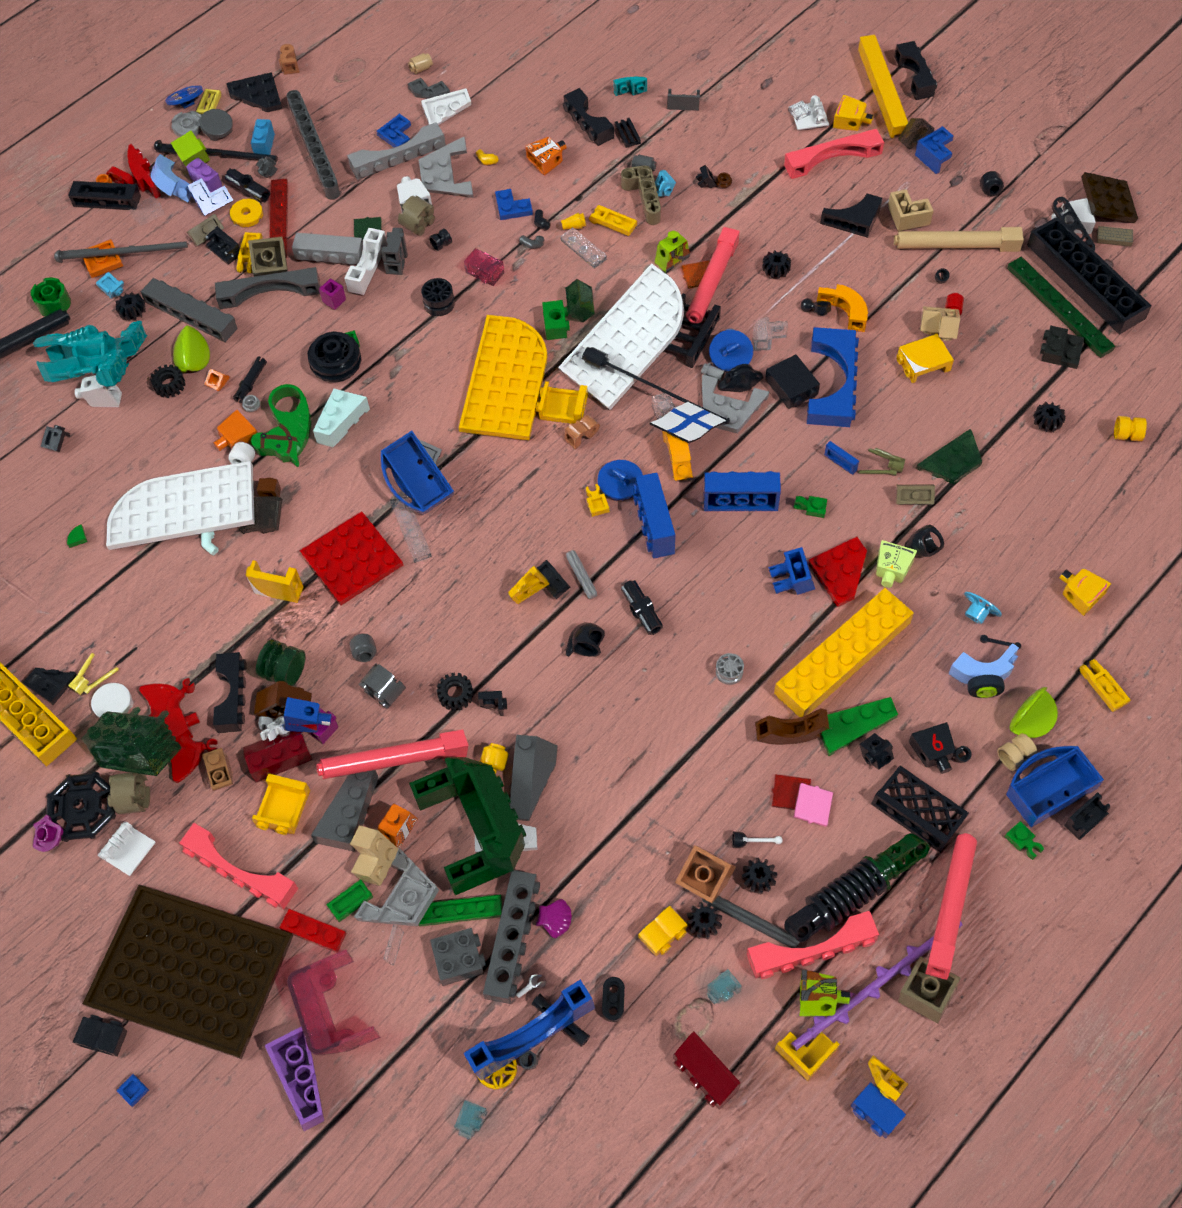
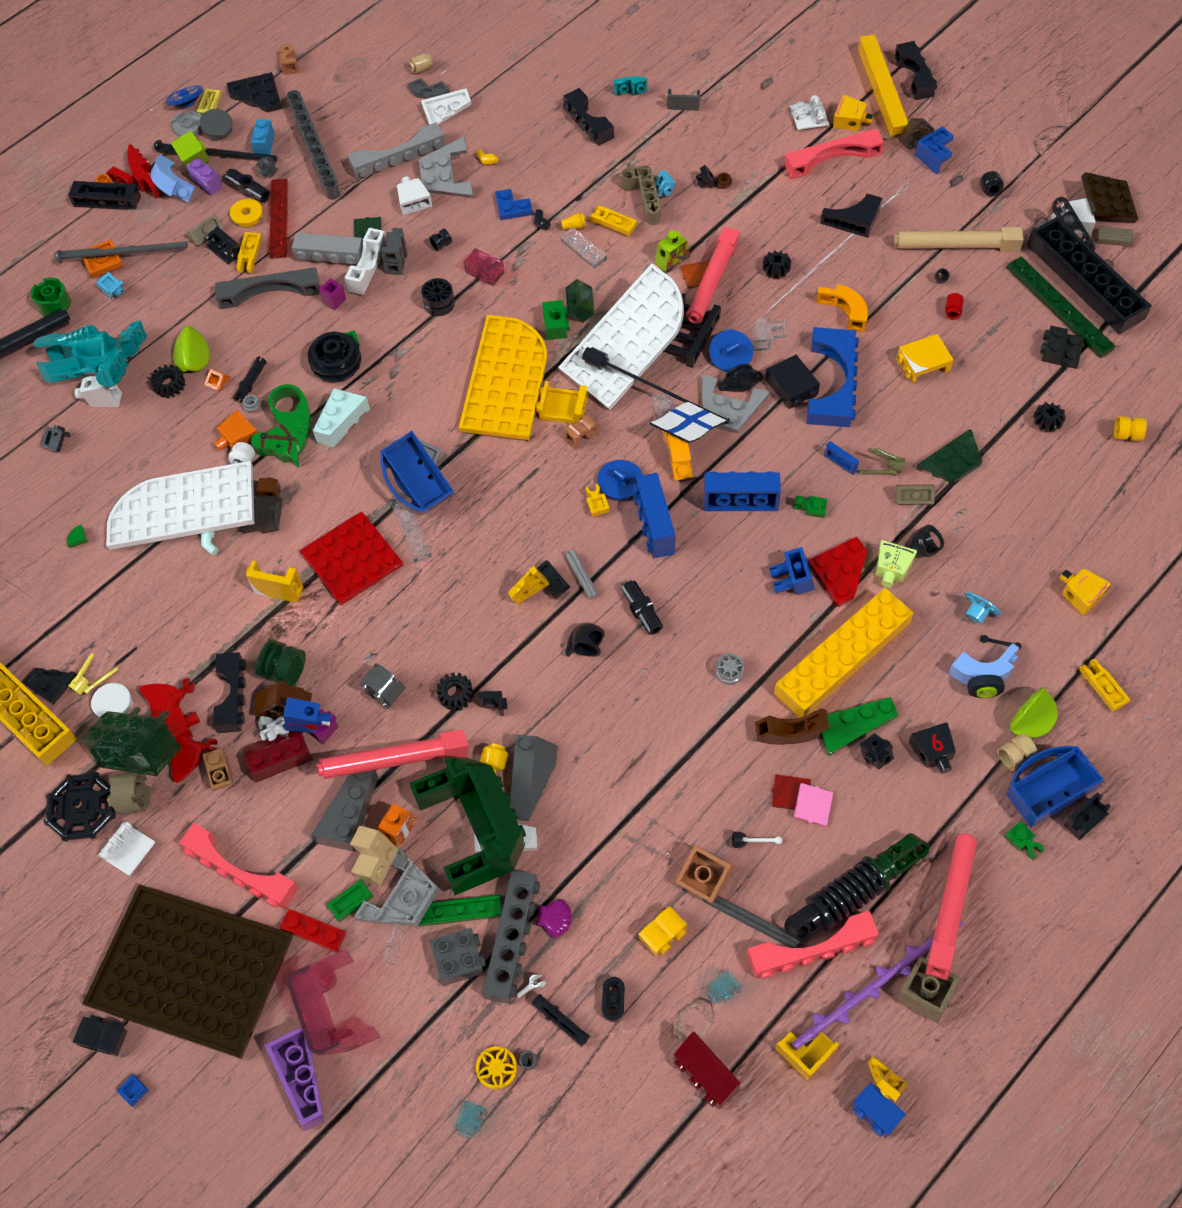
magenta animal [33,815,64,852] -> none
black gear [115,292,146,321] -> none
dark grey brick [140,278,238,343] -> none
plate [187,178,233,216] -> none
dark tan brick [248,237,288,277] -> none
yellow panel [252,773,310,835] -> none
dark grey head [349,633,377,662] -> none
blue plate [376,113,411,148] -> none
dark tan brick [398,196,435,236] -> none
blue arch [464,979,595,1081] -> none
dark grey arm [519,235,545,249] -> none
orange torso [525,137,567,175] -> none
black tile [615,118,641,148] -> none
dark grey brick [632,154,657,171] -> none
black gear [686,902,722,939] -> none
light grey pin [701,363,725,381] -> none
black gear [741,857,778,895] -> none
torso [799,970,850,1016] -> none
black plate [800,298,831,316] -> none
black fence [871,766,969,853] -> none
tan brick [888,189,933,231] -> none
tan brick [920,306,960,341] -> none
black hinge [954,746,972,763] -> none

